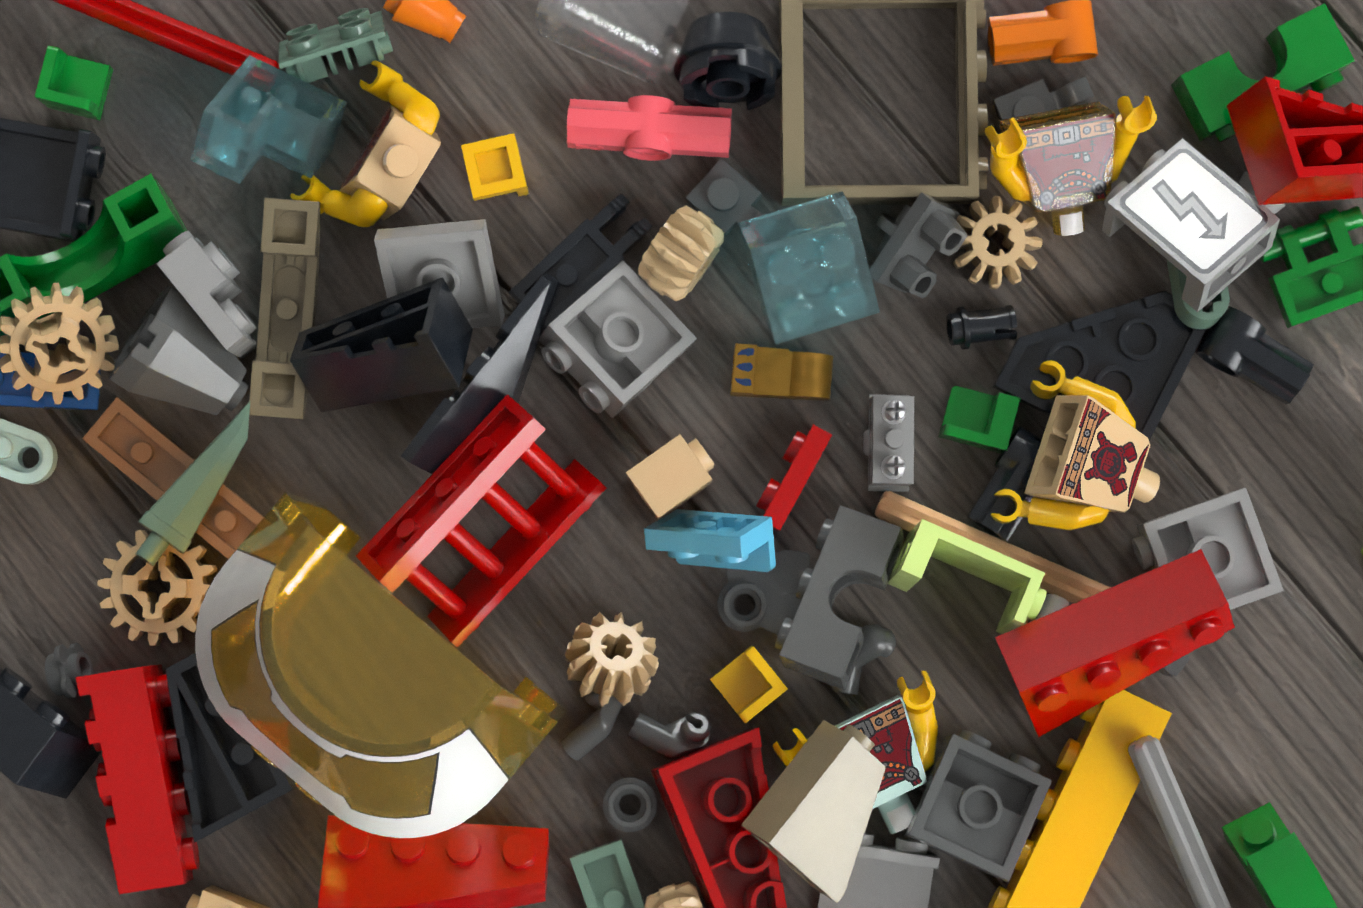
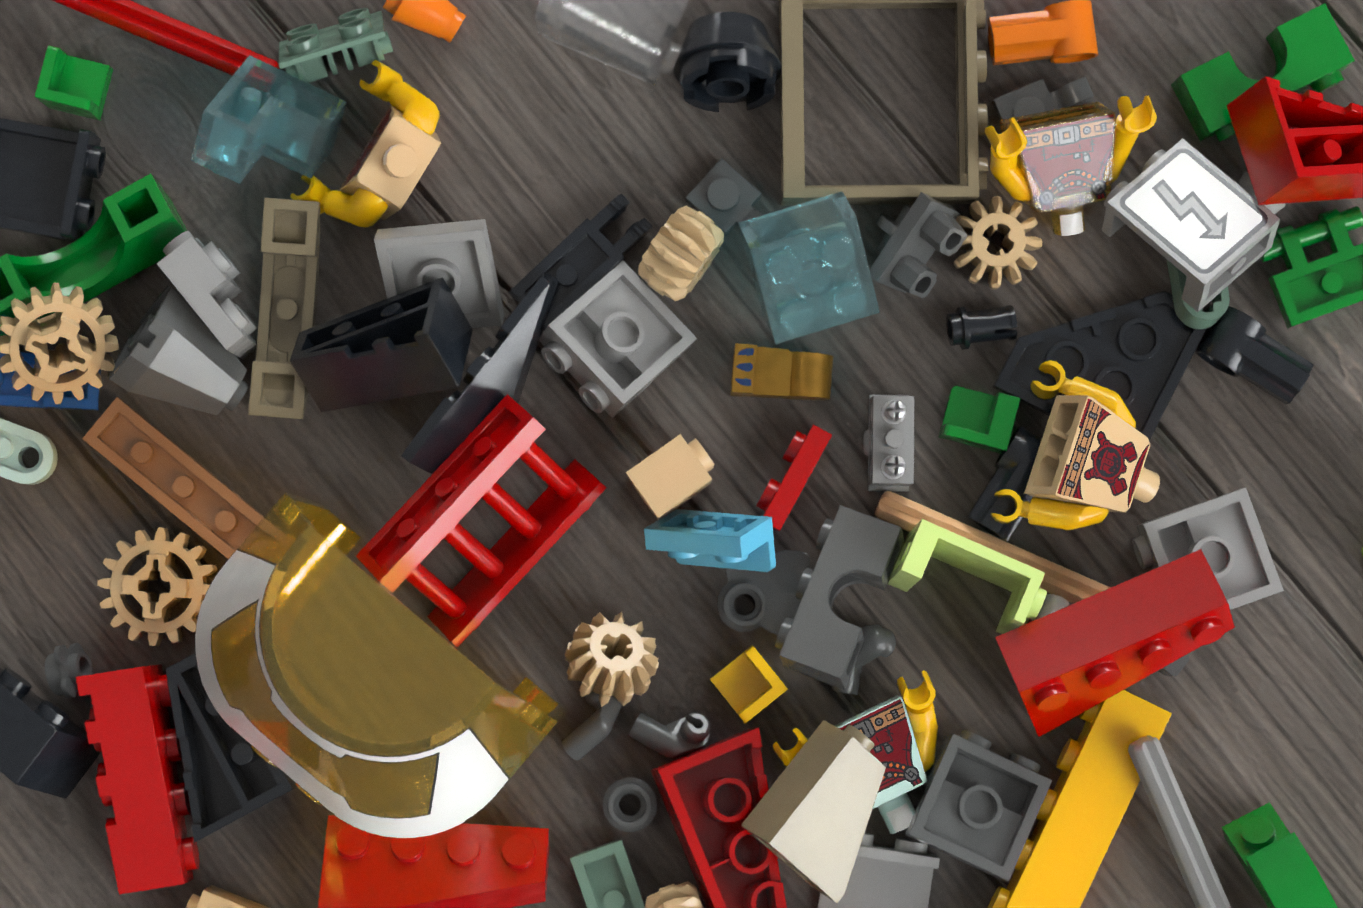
sand green bar [136,401,250,567] -> none
yellow panel [461,133,529,201] -> none
coral piece [567,95,732,161] -> none

